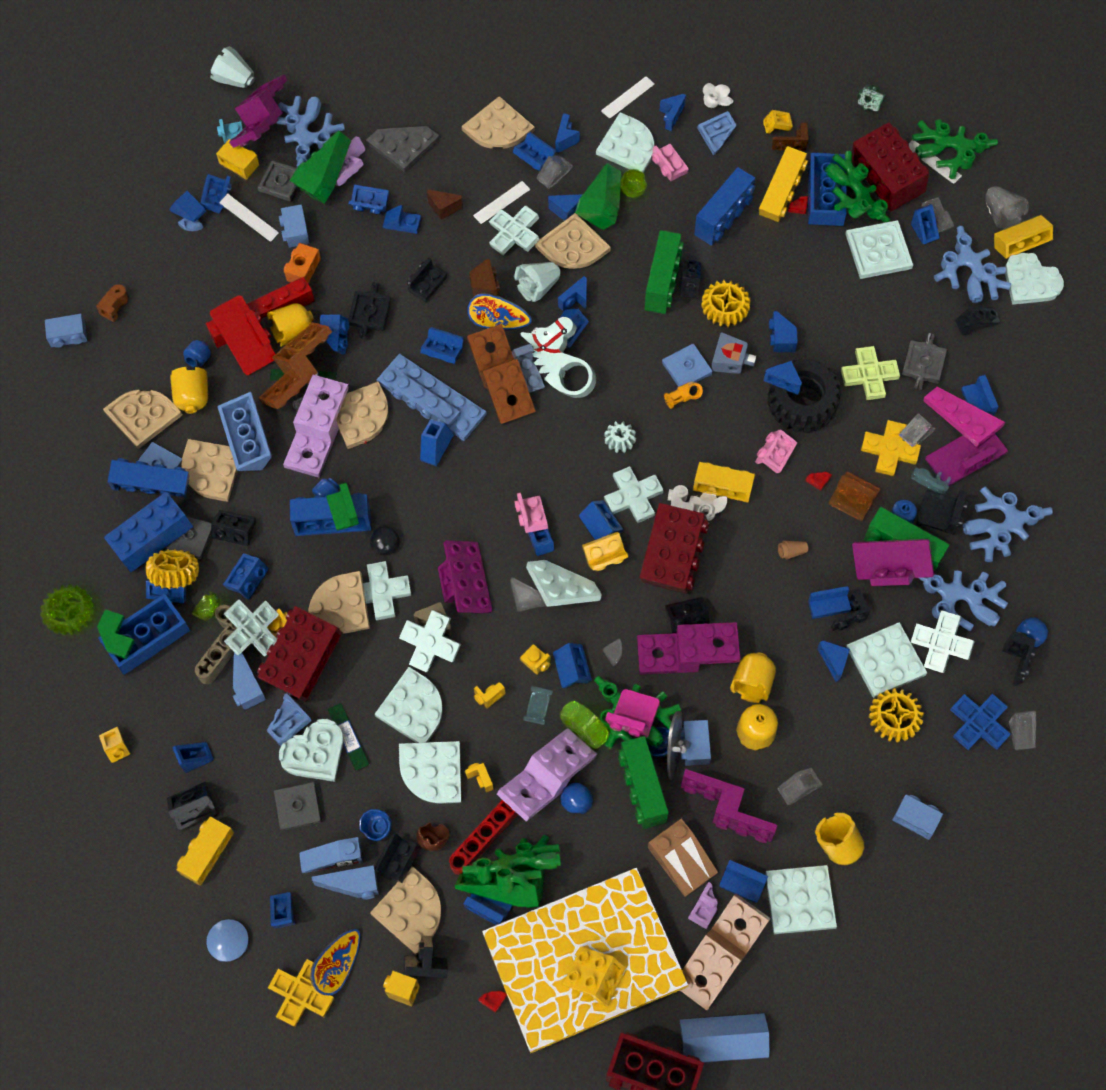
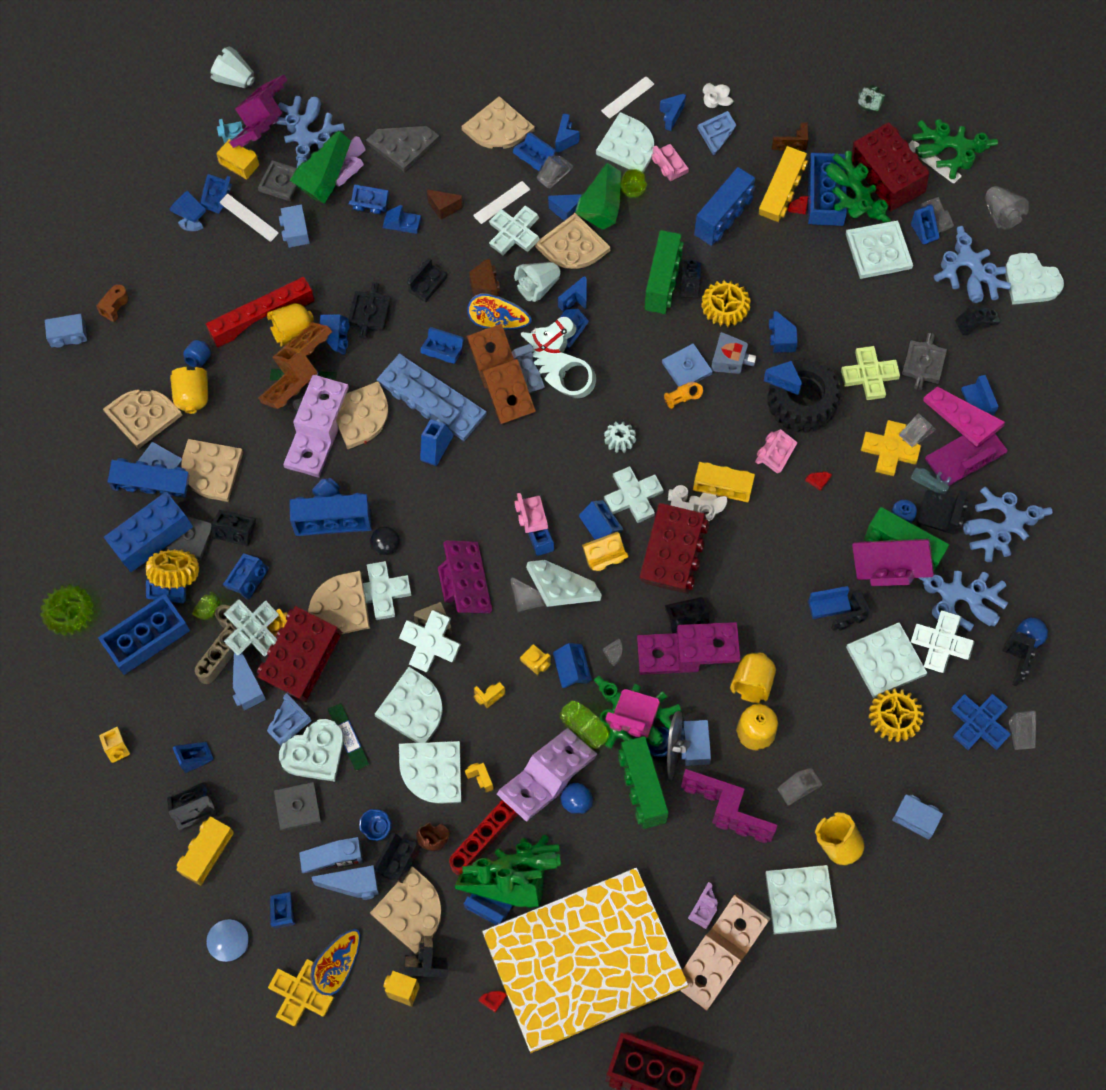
green tile [97,609,135,659] -> none
red bracket [210,295,275,375] -> none
medium blue slope [217,392,272,471] -> none
orange brick [284,243,321,283] -> none
green panel [326,483,359,530] -> none
clear light blue piece [523,686,553,725] -> none
yellow bracket [563,947,626,1006] -> none
medium nougat slope [648,818,718,897] -> none
medium blue slope [680,1013,769,1062] -> none
blue panel [719,860,768,903] -> none
yellow bracket [763,110,793,134] -> none
medium nougat cone [778,541,808,560] -> none
blue slope [817,641,850,682] -> none
clear orange bracket [828,472,880,521] -> none
yellow brick [994,215,1053,259] -> none

